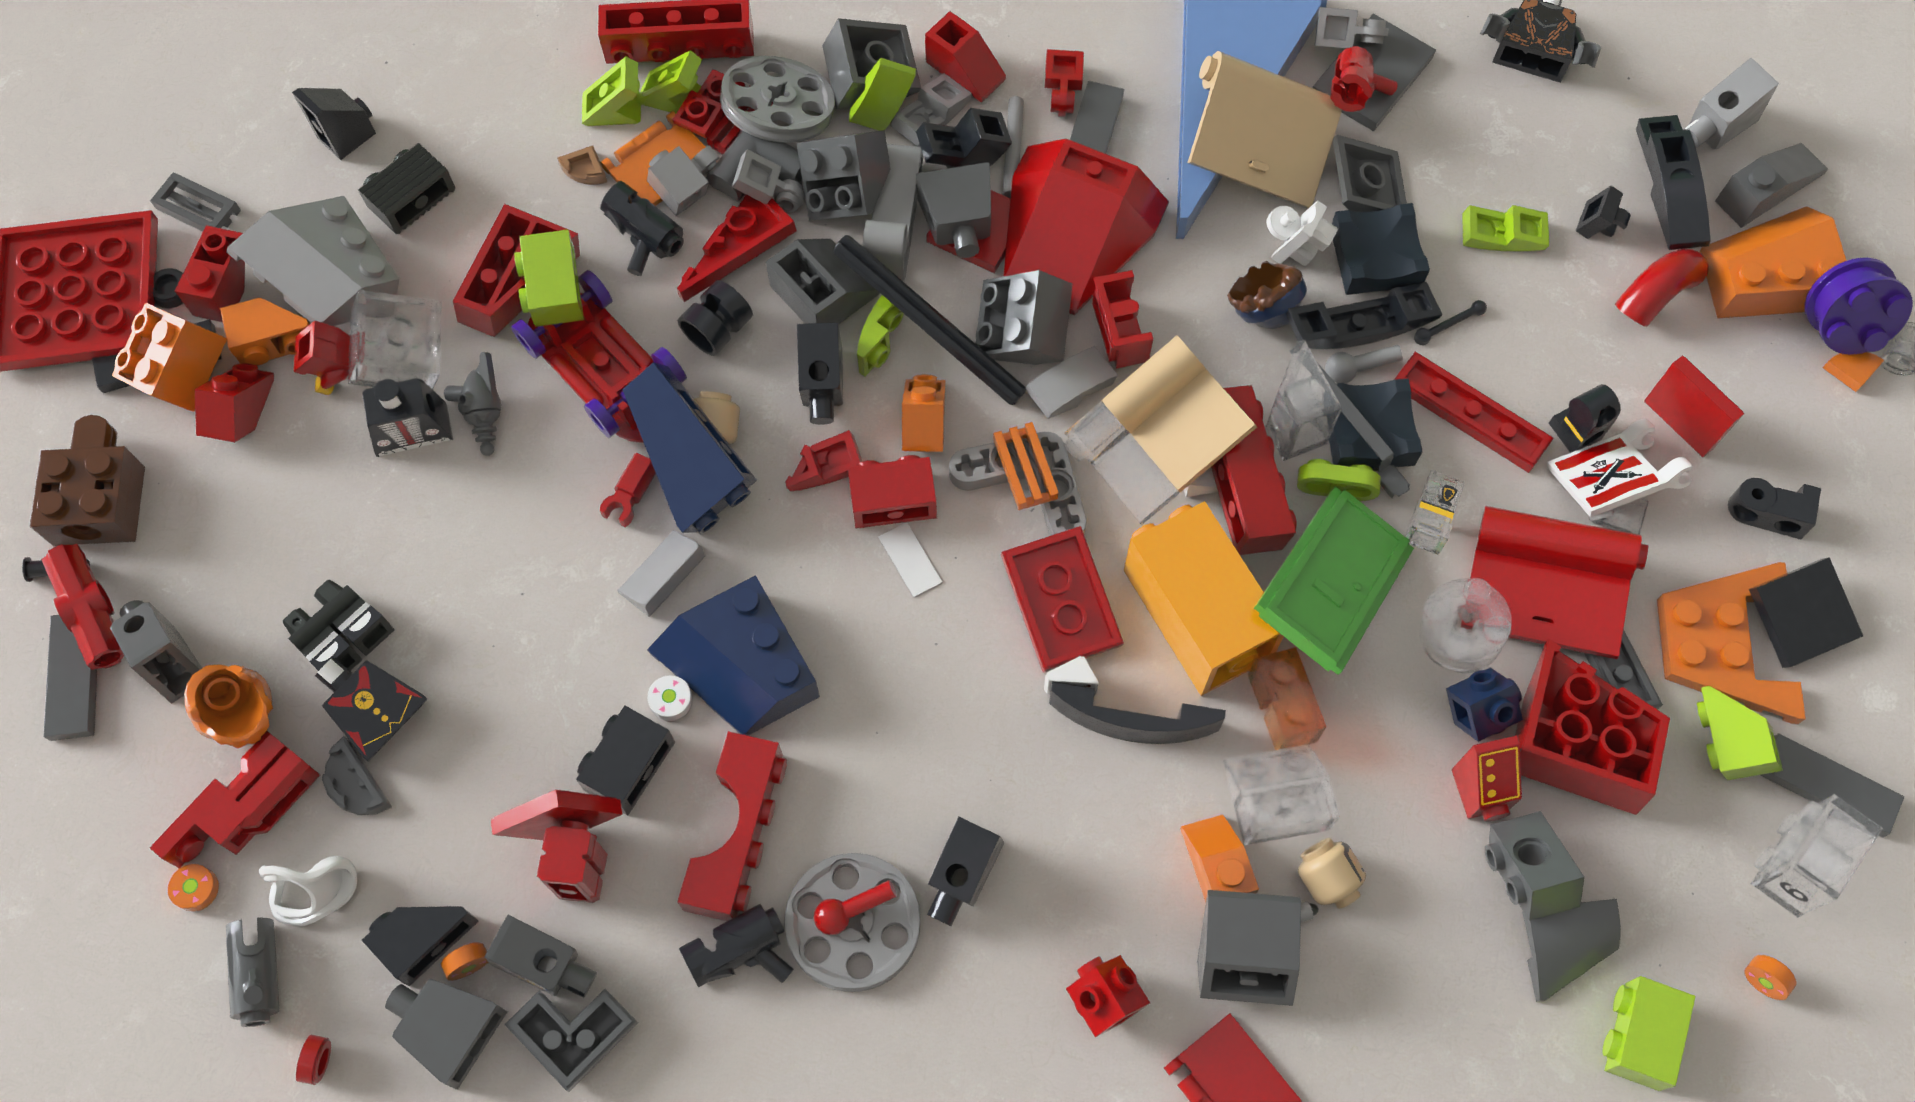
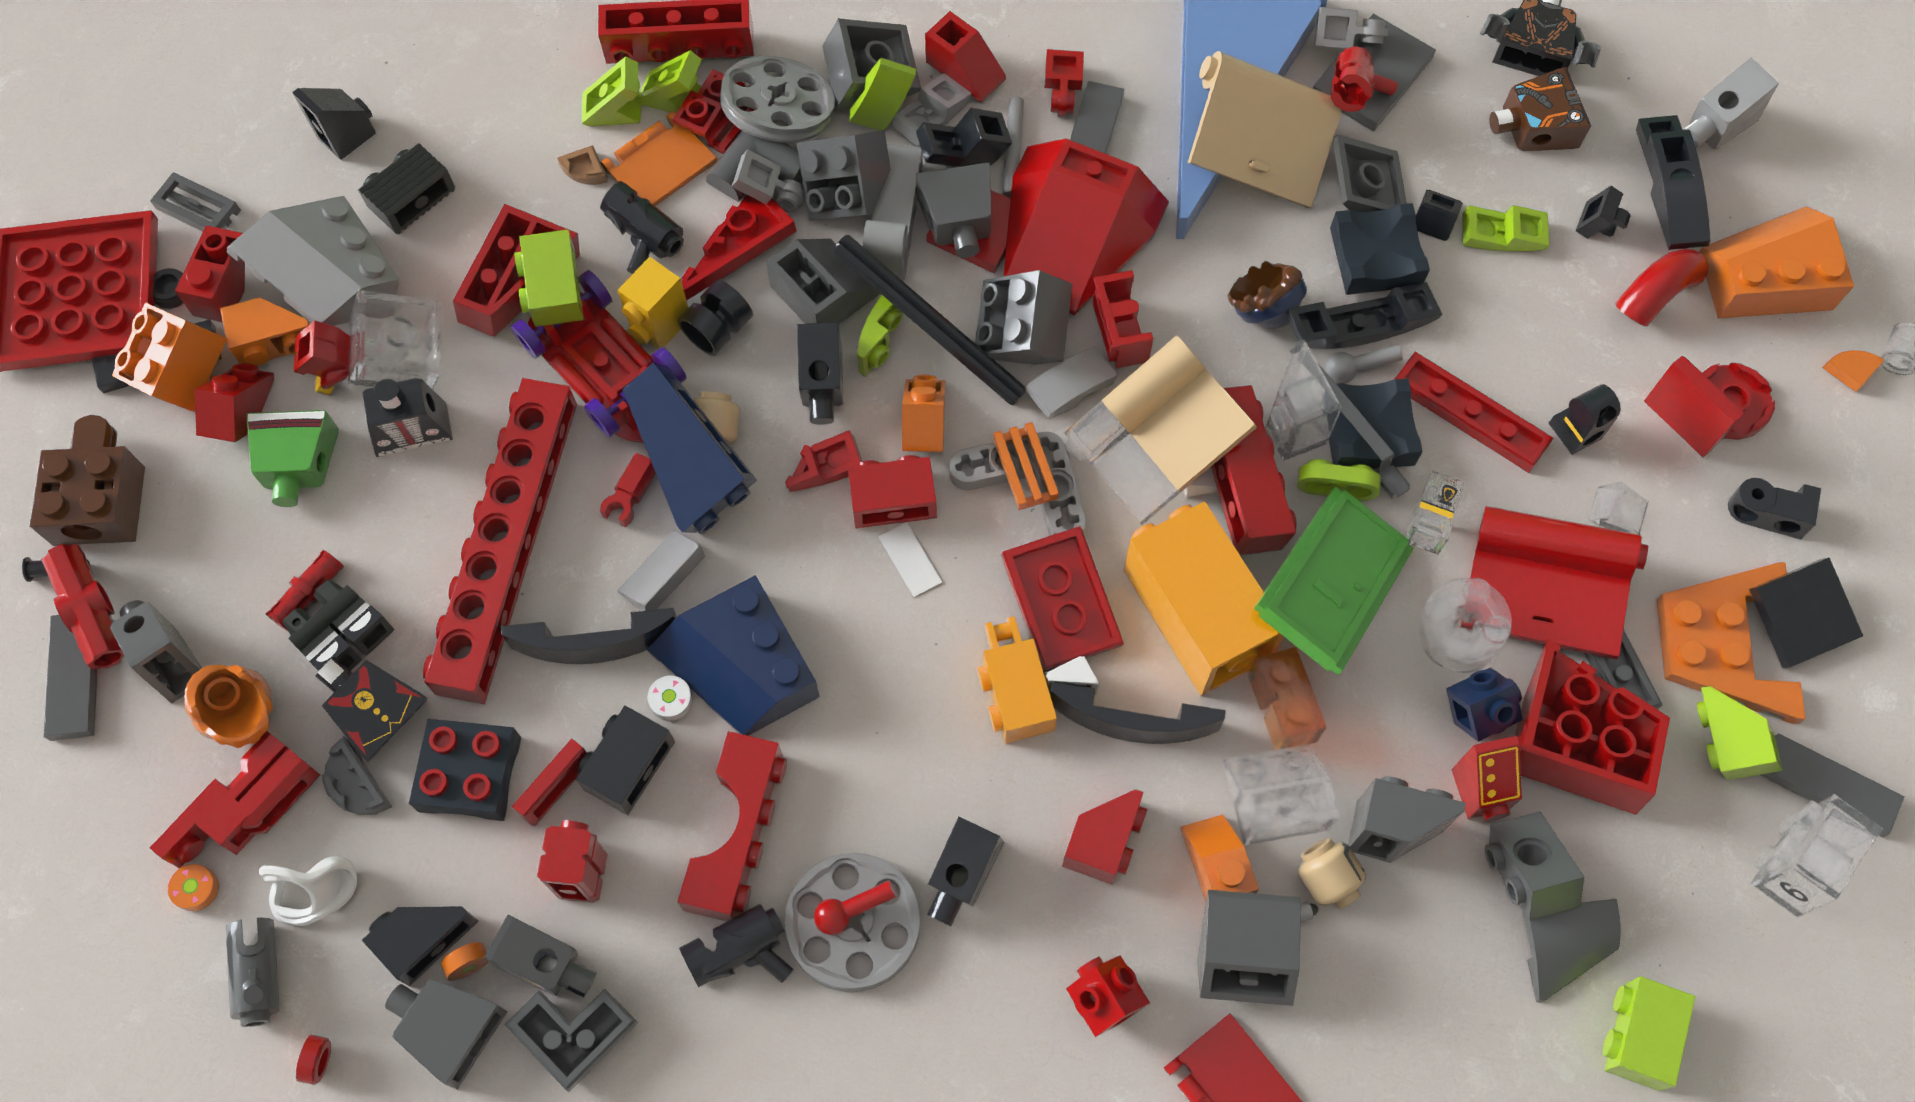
dark grey piece [444,352,501,456] -> none
tile [491,790,623,840] -> none
light grey brick [647,145,719,216] -> none
white hips [1267,200,1338,267] -> none
black hinge [1414,300,1487,345] -> none
white flag [1547,418,1693,517] -> none
dark grey slope [1715,143,1828,228] -> none
orange tile [1744,955,1797,1000] -> none
dark purple wheel [1804,258,1913,354] -> none
none -> bright green torso [247,410,339,507]
none -> red pin [265,550,344,631]
none -> black brick [409,719,521,821]
none -> red brick [423,378,577,705]
none -> black slope [501,608,677,664]
none -> red tile [512,738,587,826]
none -> yellow brick [617,257,688,349]
none -> light orange brick [977,616,1057,744]
none -> red slope [1062,789,1148,884]
none -> dark grey slope [1348,776,1466,863]
none -> black slope [1416,189,1463,241]
none -> reddish brown torso [1489,67,1592,151]
none -> red tile [1702,363,1775,440]

